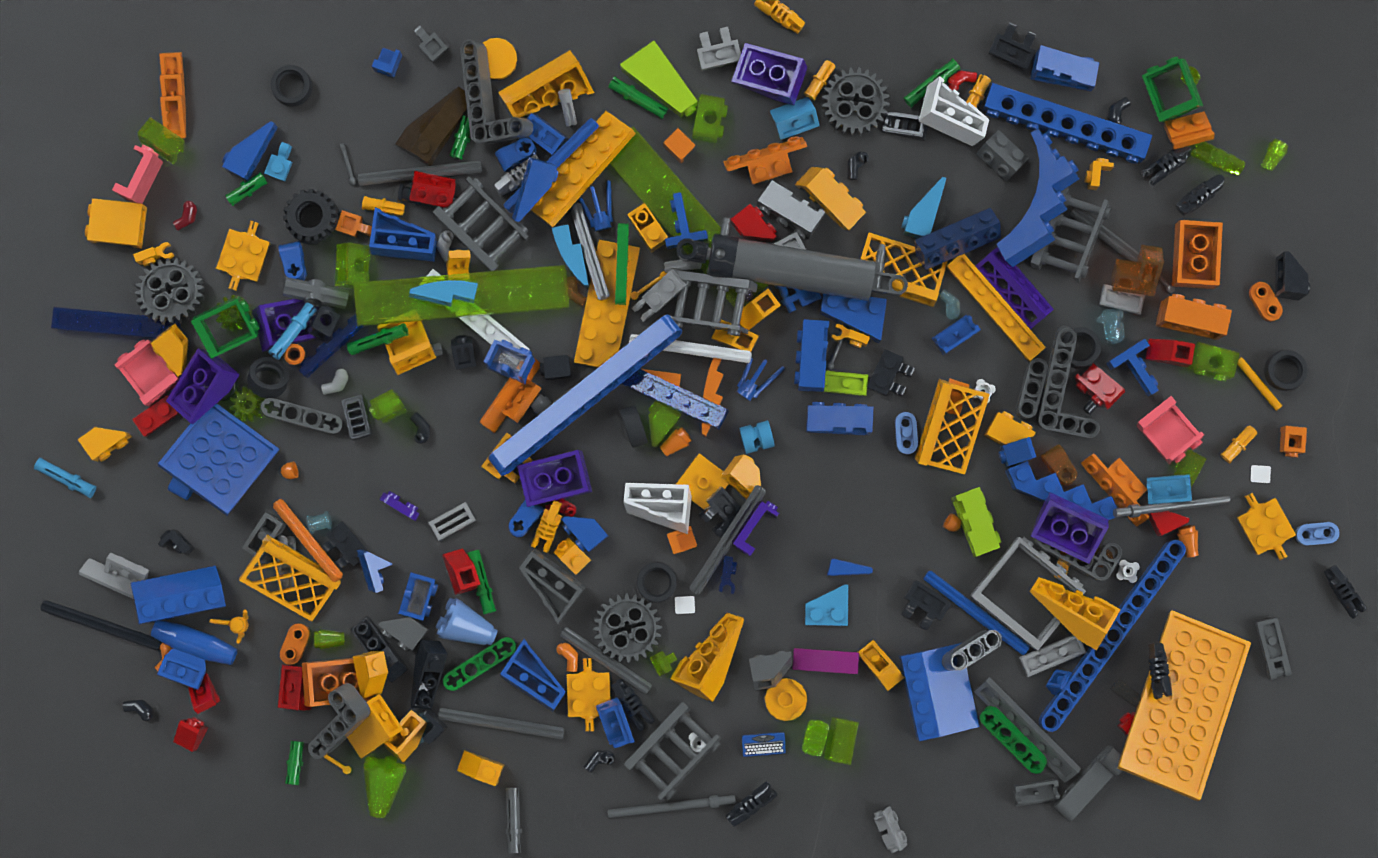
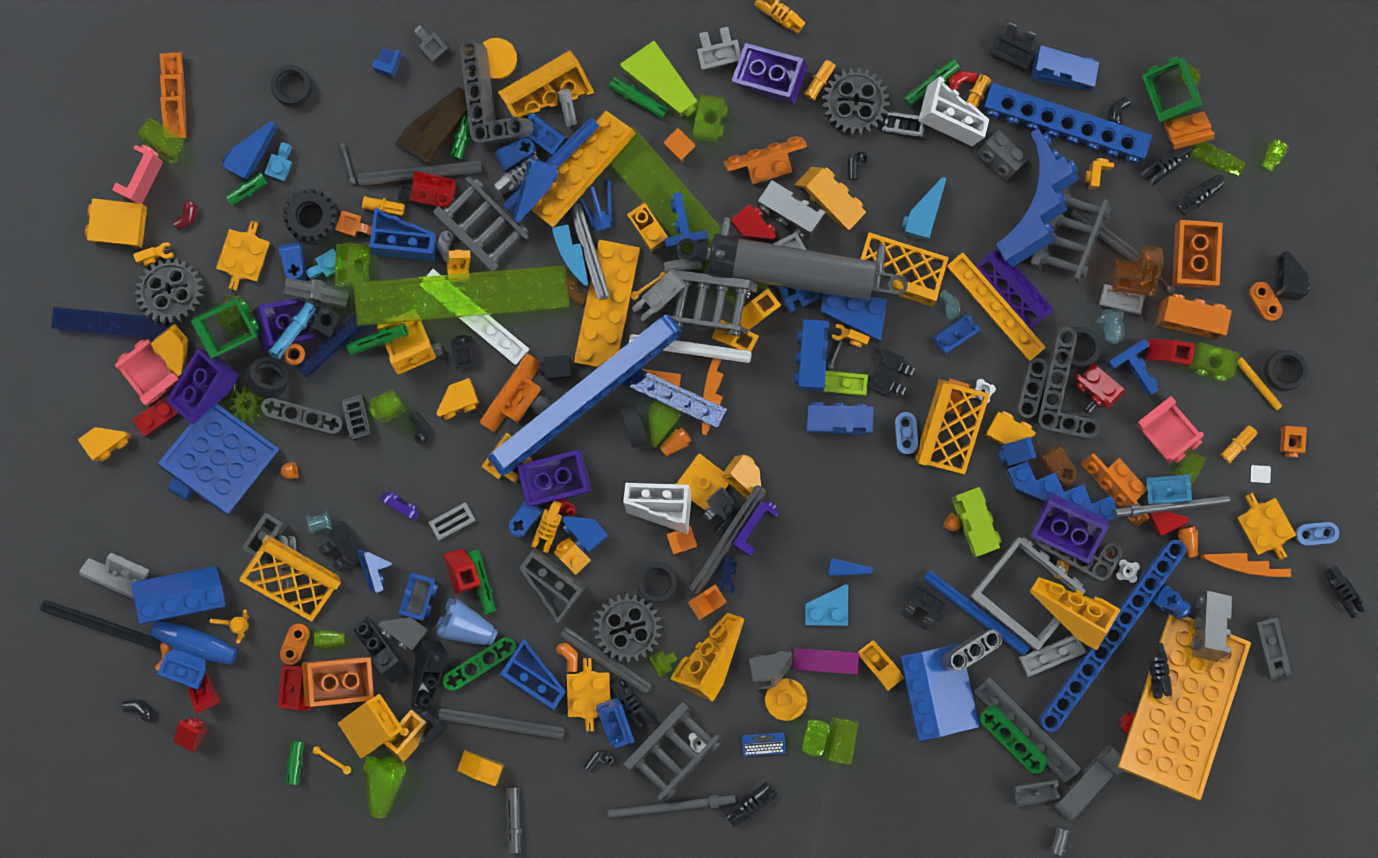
dark azure pin [34,458,97,498] -> none
black bracket [158,529,195,554] -> none
orange axle [273,499,343,582] -> none
dark grey beam [308,683,370,759] -> none
light grey arm [321,369,348,395] -> none
light orange slope [353,651,388,698] -> none
dark azure slope [409,280,478,307] -> none
blue window [483,339,535,384] -> none
green beam [615,223,629,305] -> none
white sticker [675,596,695,614] -> none
blue plant [736,357,785,401] -> none
dark azure wheel [739,420,775,454] -> none
dark azure panel [770,97,820,140] -> none
light grey hinge [873,806,907,853] -> none
dark blue brick [915,208,1001,270] -> none
blue slope [1046,669,1073,695] -> none
none -> dark azure plate [305,249,345,280]
none -> light orange slope [436,378,480,420]
none -> orange panel [688,584,726,620]
none -> dark grey pin [1049,827,1070,856]
none -> blue piece [1151,584,1191,619]
none -> wedge [1190,591,1232,662]
none -> orange slope [1200,553,1291,577]

